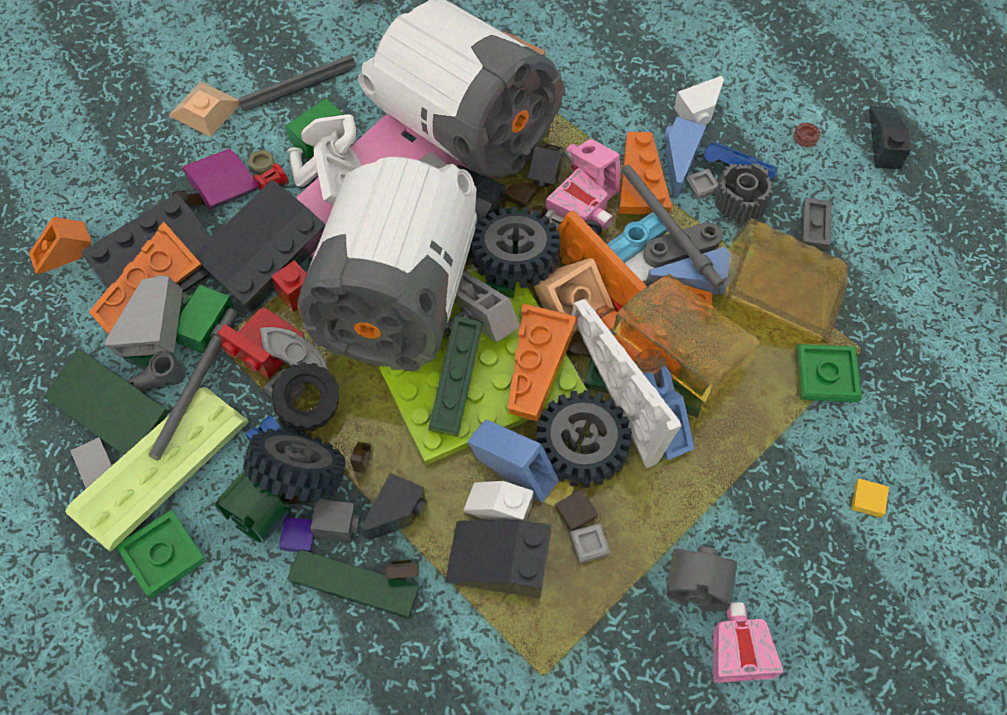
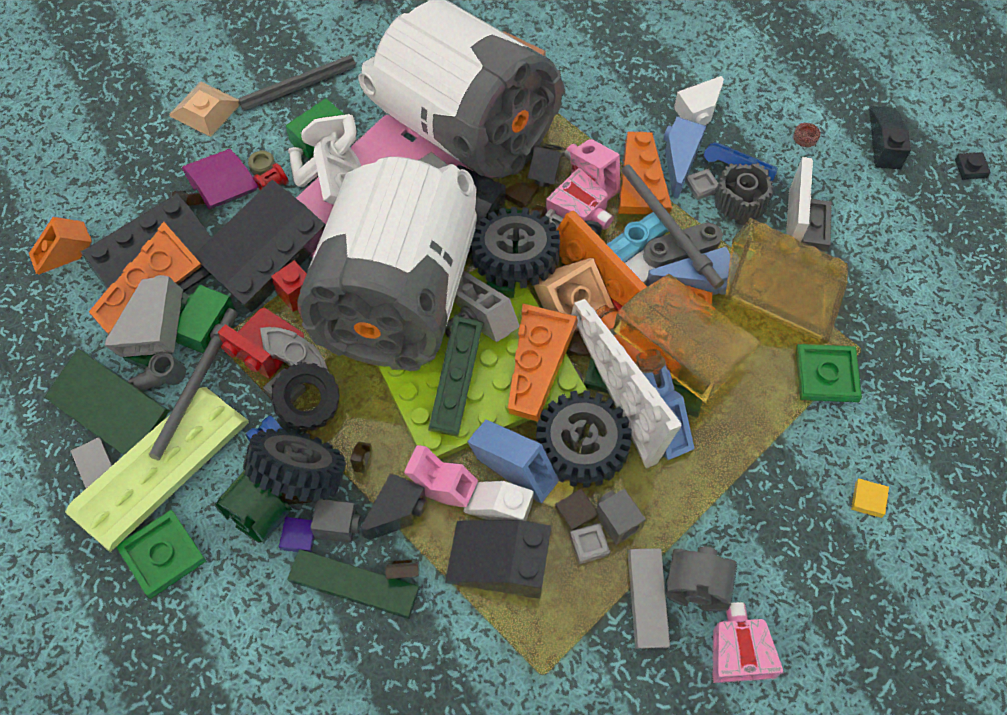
none -> bright pink brick [404,445,478,507]
none -> dark grey brick [596,489,646,545]
none -> light grey tile [627,549,670,649]
none -> white tile [785,157,813,255]
none -> black plate [955,152,991,180]

